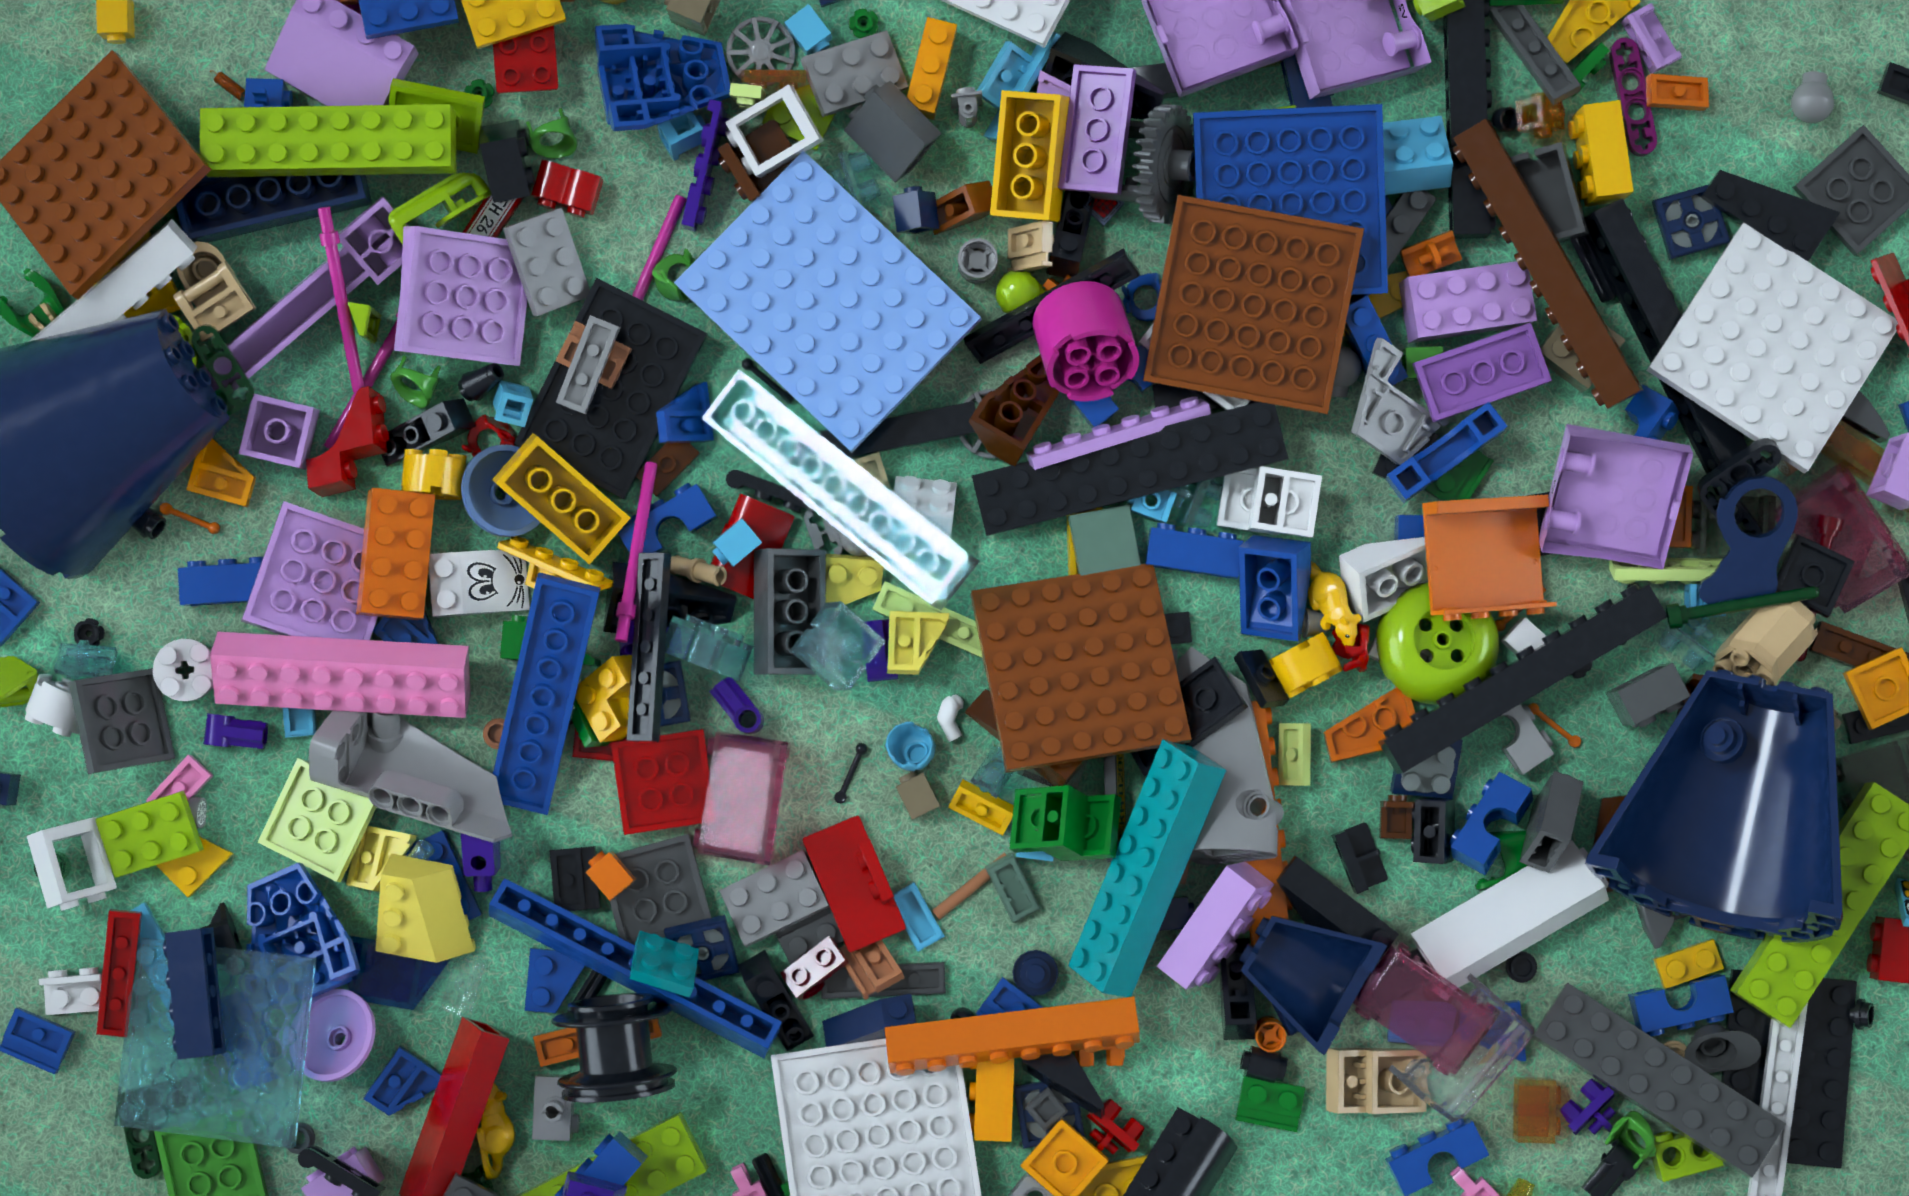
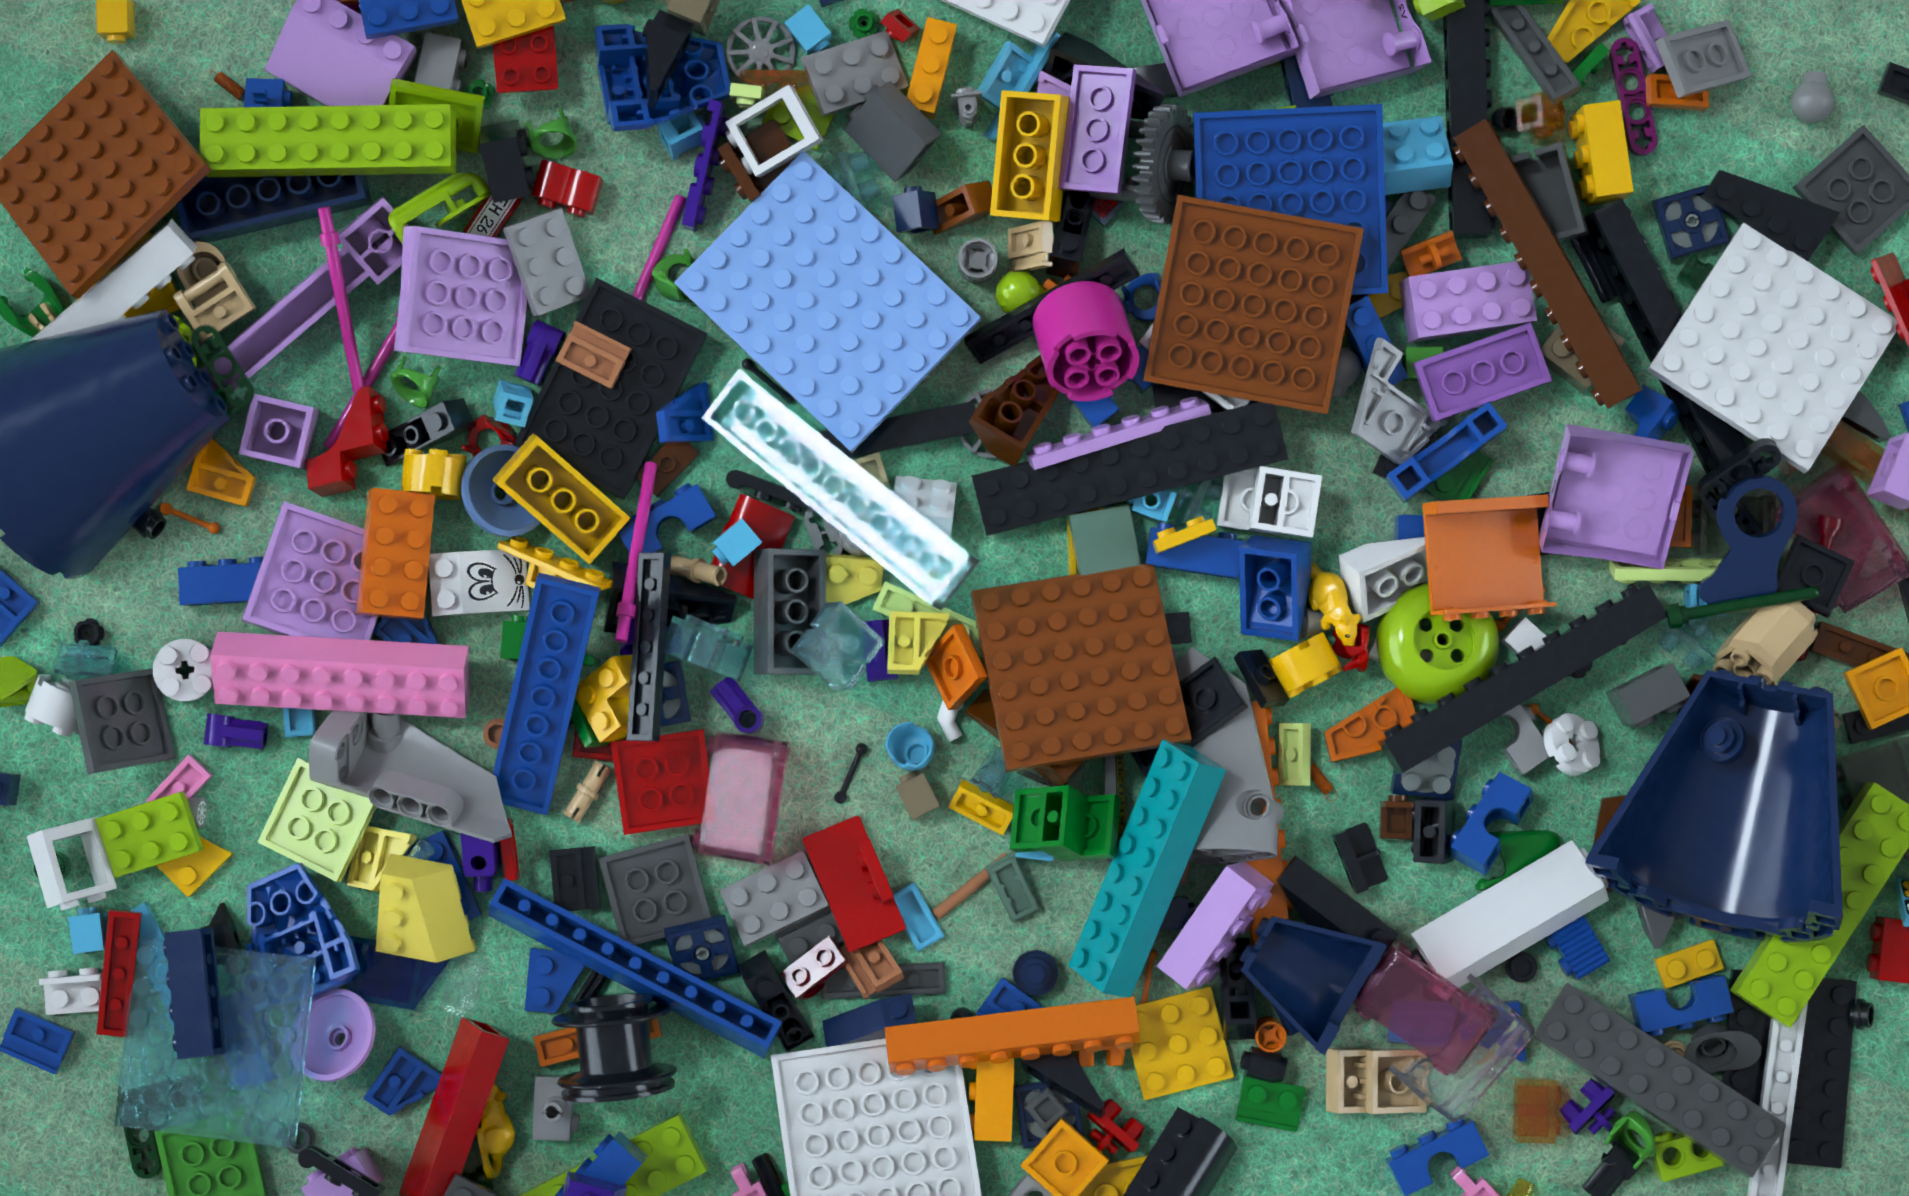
lime slope [348,302,382,344] -> none
black cone [458,363,504,401] -> none
light grey plate [556,315,621,414] -> none
orange brick [586,851,636,901] -> none
teal plate [629,930,699,998] -> none
dark grey brick [1519,771,1584,873] -> none
none -> medium azure brick [68,906,108,954]
none -> light grey brick [414,32,469,92]
none -> red tile [500,818,520,881]
none -> dark purple piece [515,320,566,386]
none -> tan pin [563,760,612,823]
none -> black slope [642,9,693,109]
none -> red plate [881,9,921,43]
none -> orange plate [926,624,988,710]
none -> yellow plate [1130,986,1234,1101]
none -> orange hinge [1139,949,1158,1004]
none -> yellow plate [1152,516,1217,554]
none -> orange piece [1310,759,1338,801]
none -> white plate [1544,713,1600,776]
none -> blue brick [1544,915,1610,980]
none -> light grey plate [1655,20,1751,98]
none -> clear green wheel [1676,253,1714,292]

